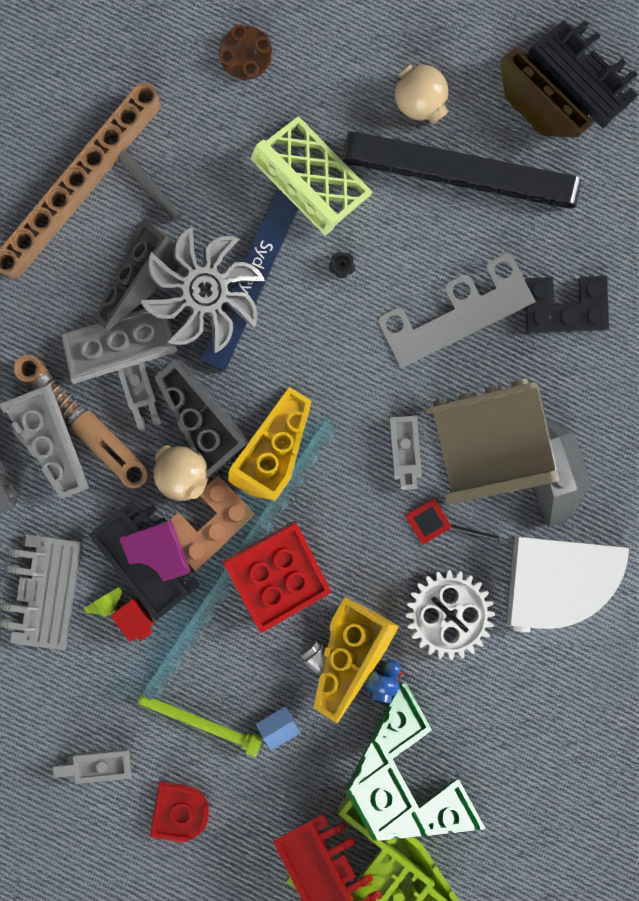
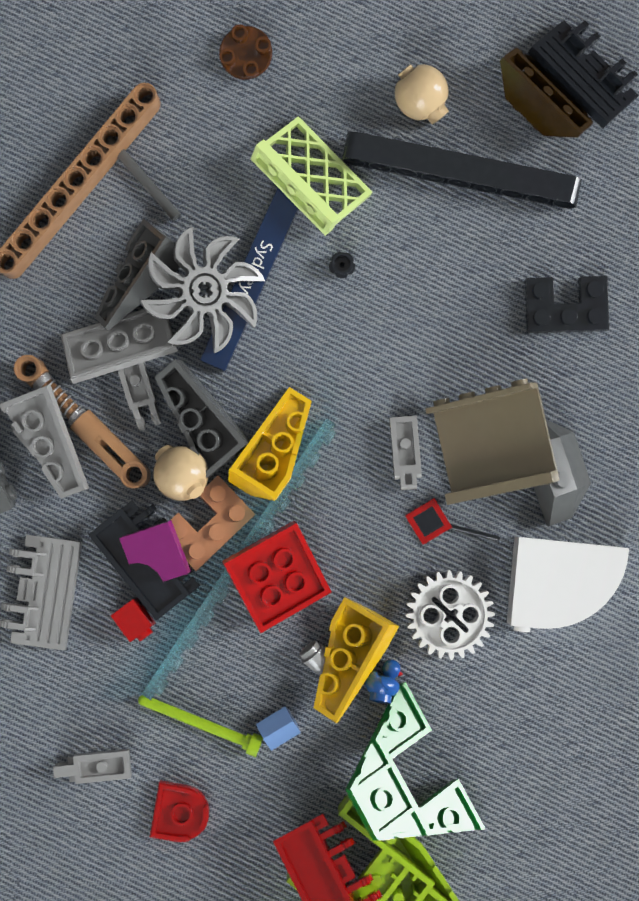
lime piece [84,587,123,617] -> none
light grey piece [379,254,535,368] -> none

